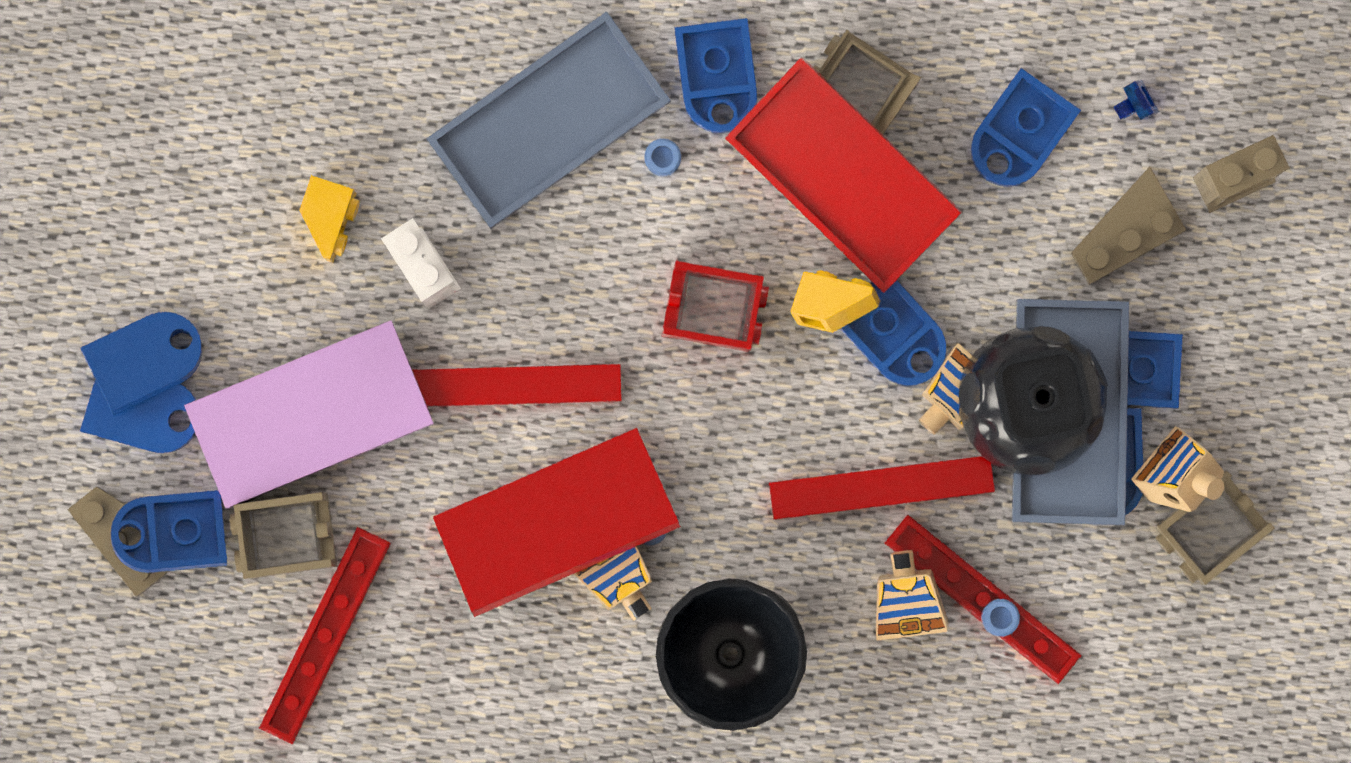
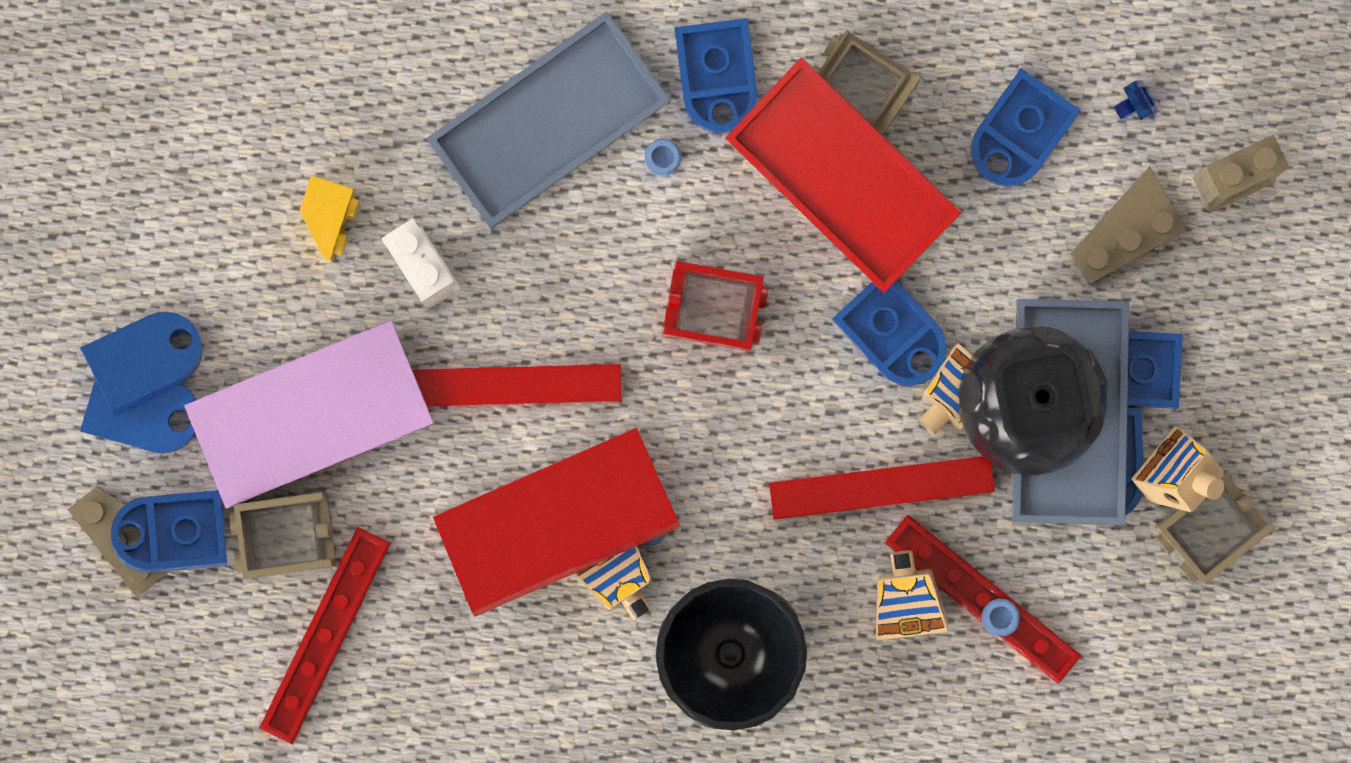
yellow slope [790,270,880,333] -> none

